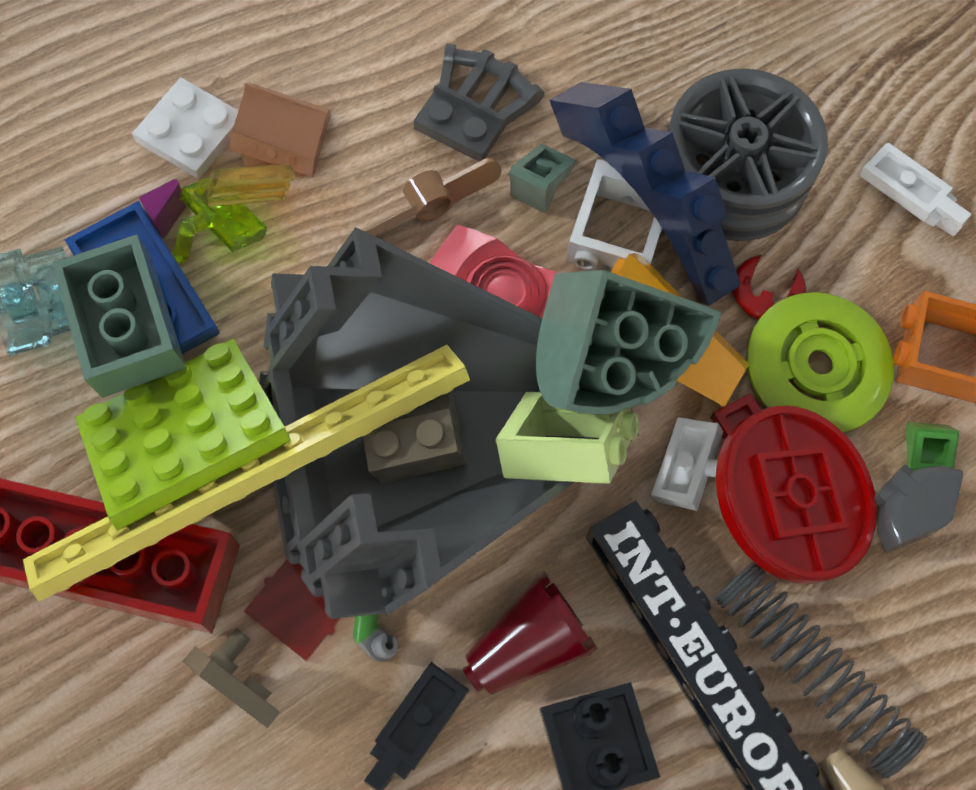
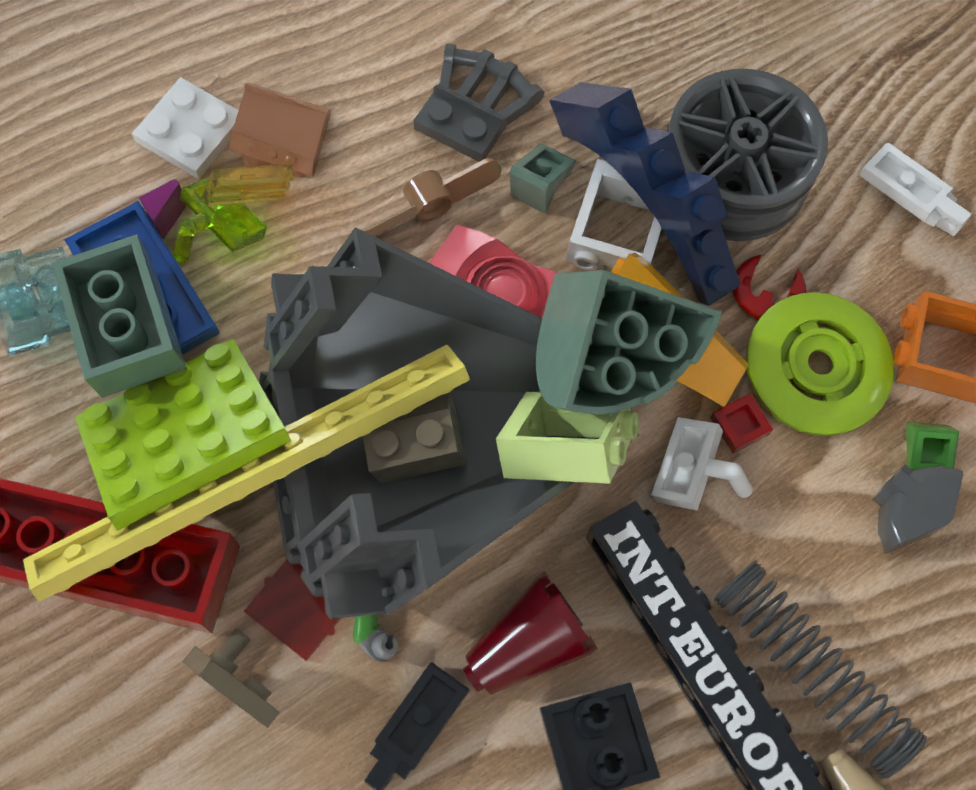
red plate [716,406,877,584] -> none

